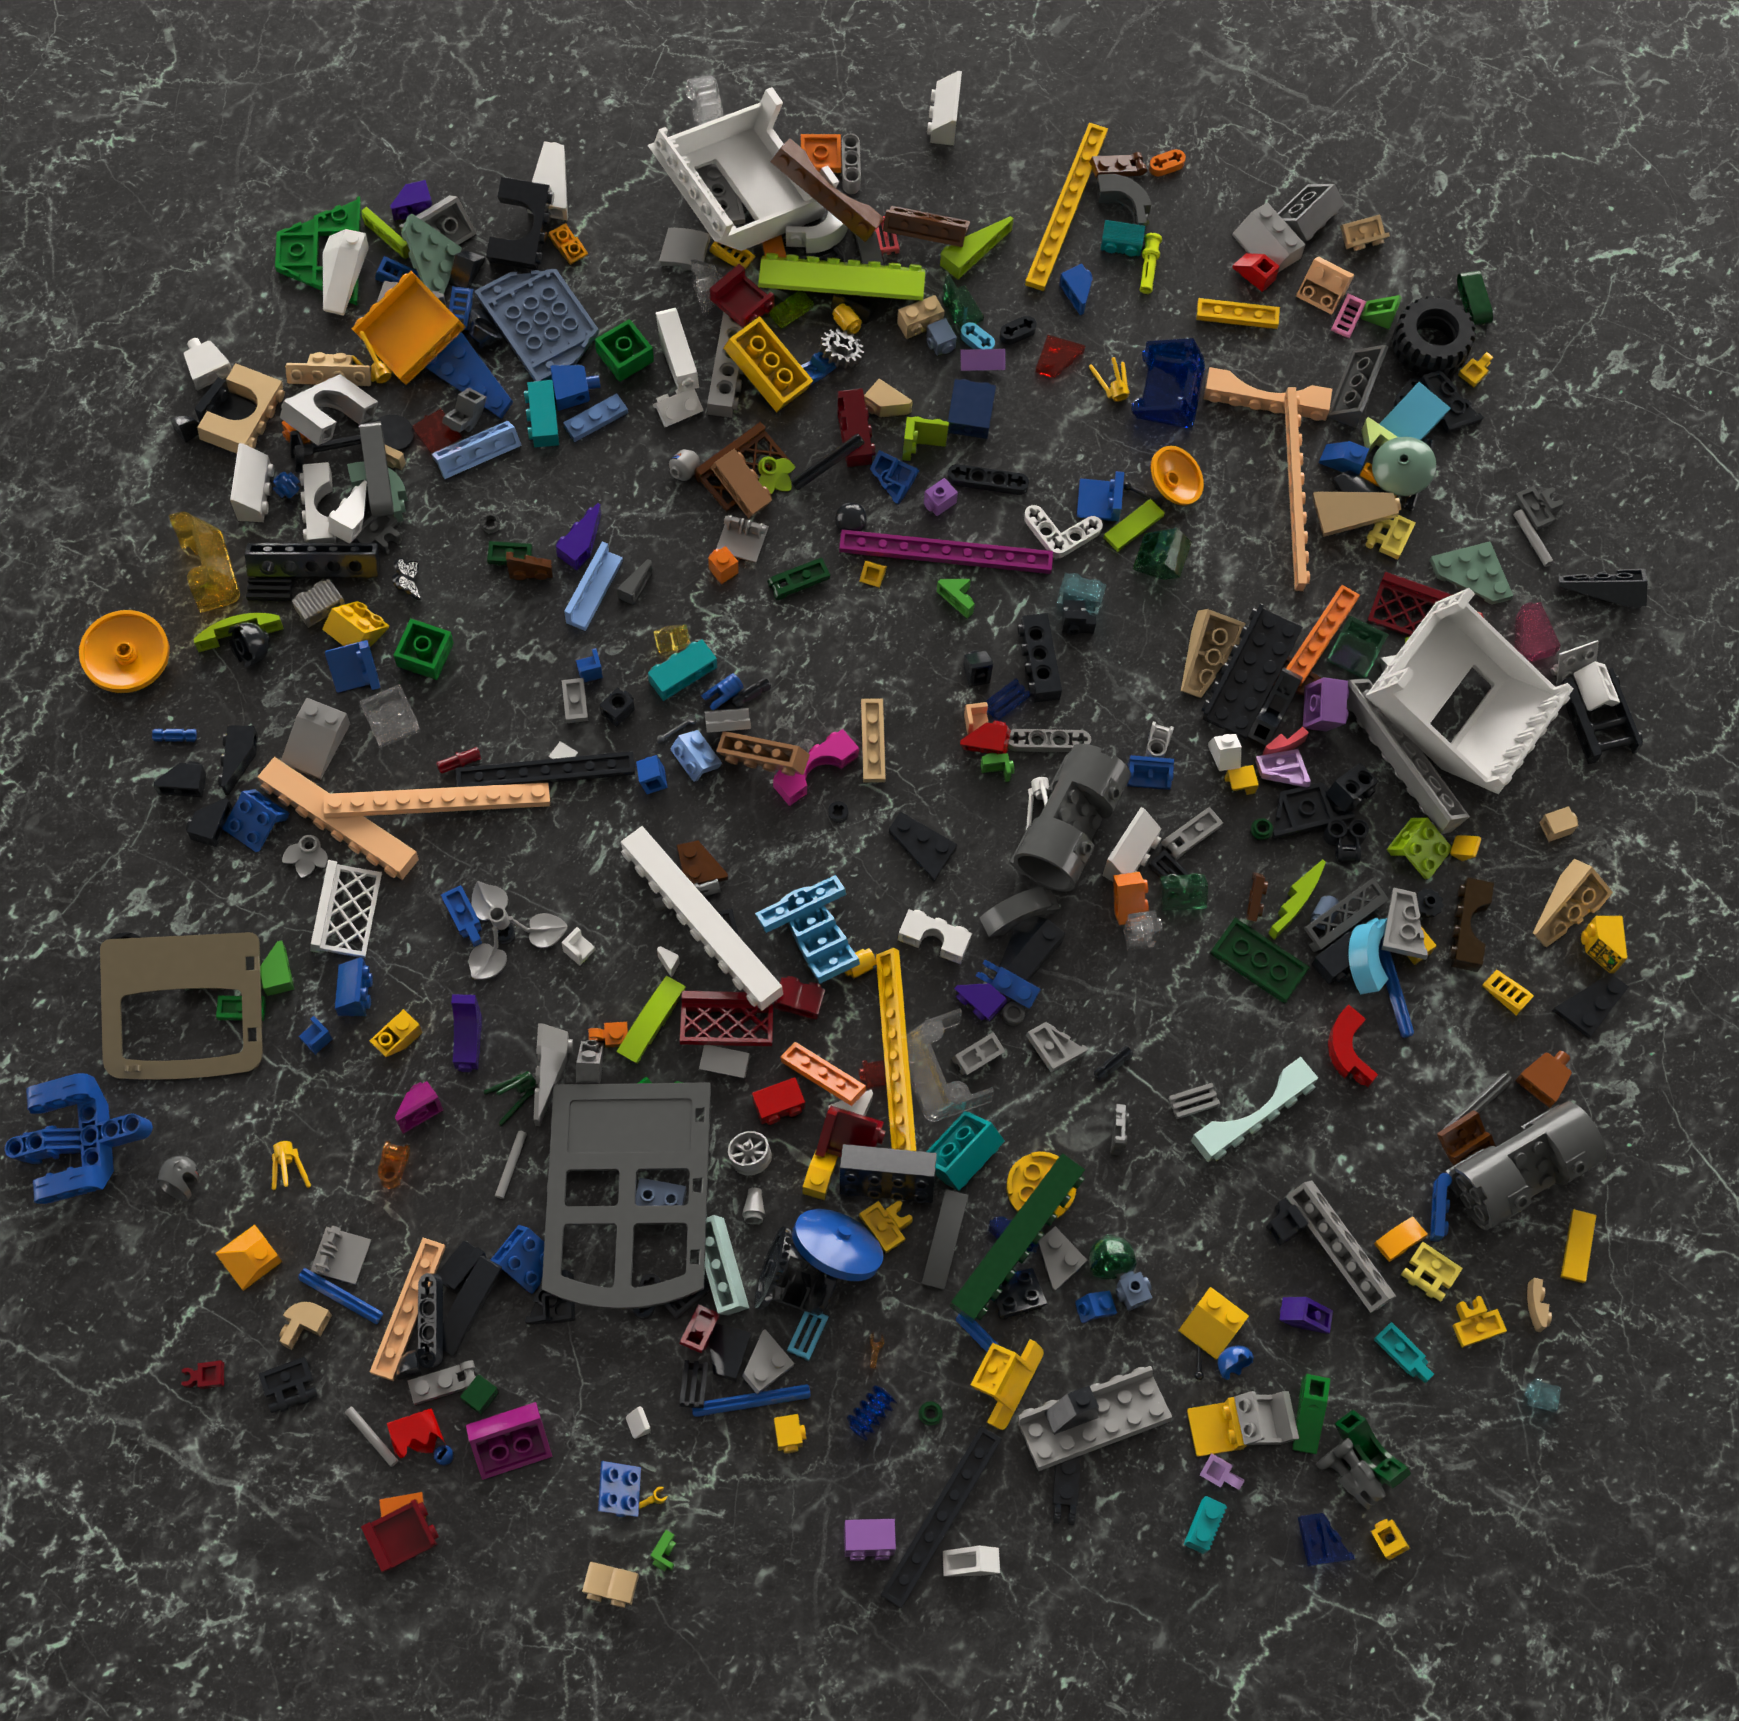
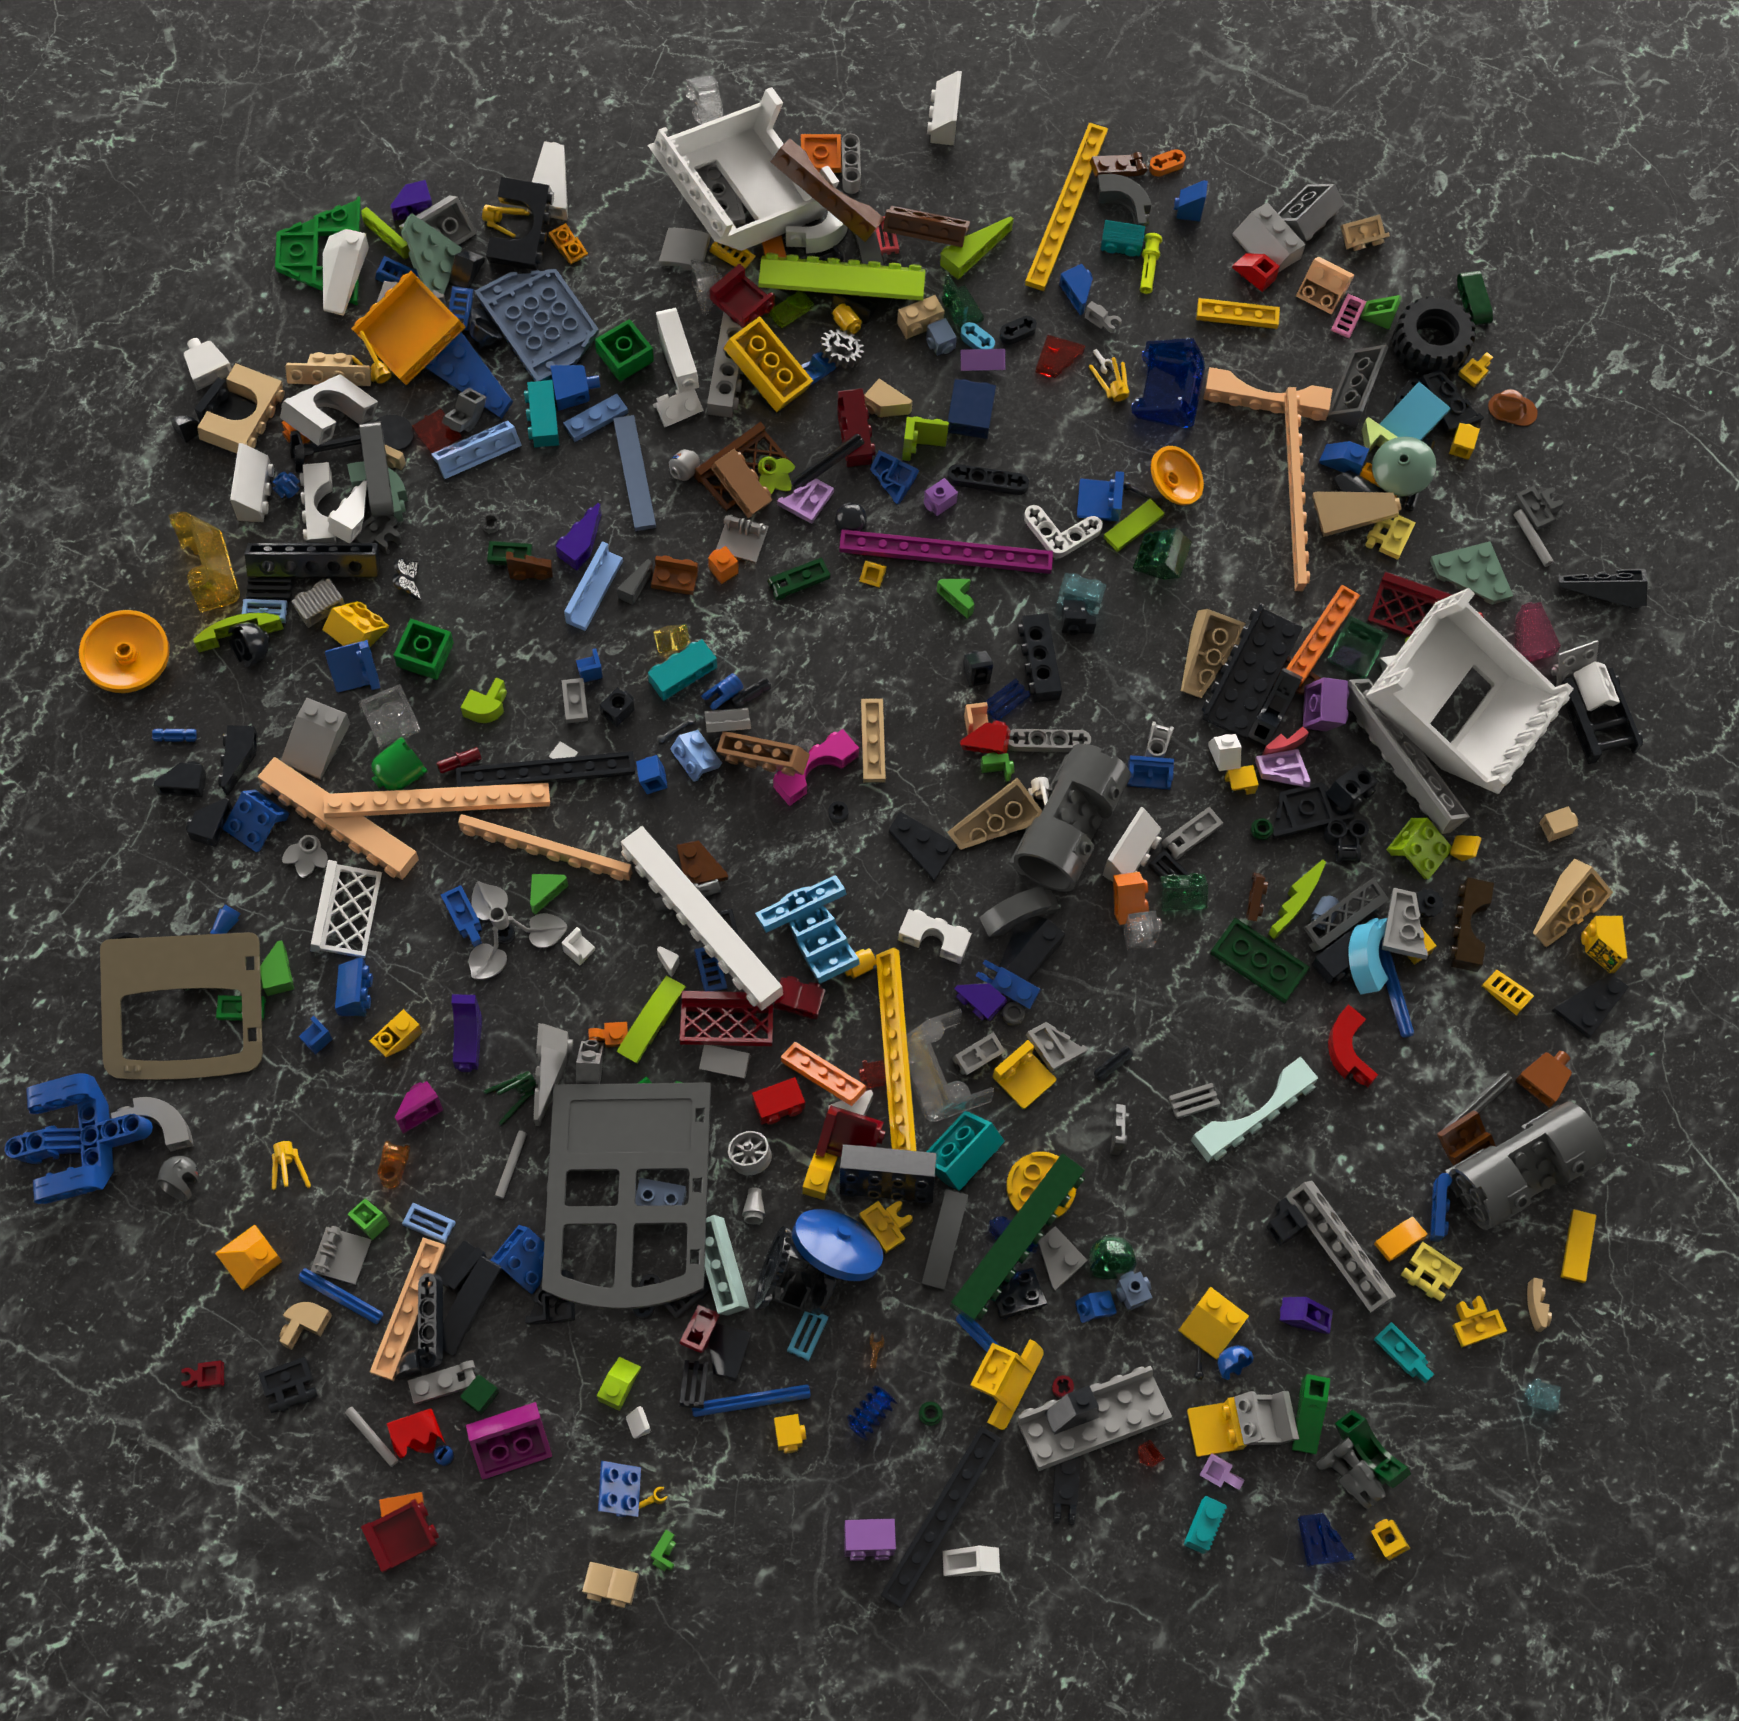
light grey wing [742,1329,795,1395] -> none
none -> light grey arch [111,1097,194,1152]
none -> blue cone [210,905,240,934]
none -> light blue tile [242,599,288,623]
none -> bright green slope [347,1199,390,1240]
none -> green cylinder [371,736,428,791]
none -> light blue tile [402,1203,456,1244]
none -> light nougat plate [458,814,632,881]
none -> lime brick [461,678,507,723]
none -> yellow plant [482,205,530,238]
none -> bright green slope [530,874,568,915]
none -> lime slope [597,1357,641,1411]
none -> sand blue tile [613,415,656,531]
none -> dark orange bracket [651,555,698,595]
none -> blue slope [694,947,727,991]
none -> lavender wing [777,479,834,524]
none -> tan wedge [947,778,1042,850]
none -> yellow bracket [993,1040,1057,1109]
none -> dark red bush [1052,1375,1074,1399]
none -> light grey plate [1085,301,1122,333]
none -> white hand [1093,349,1113,374]
none -> clear red slope [1138,1440,1164,1467]
none -> blue slope [1173,180,1208,221]
none -> yellow brick [1449,423,1480,460]
none -> dark orange piece [1488,389,1537,426]

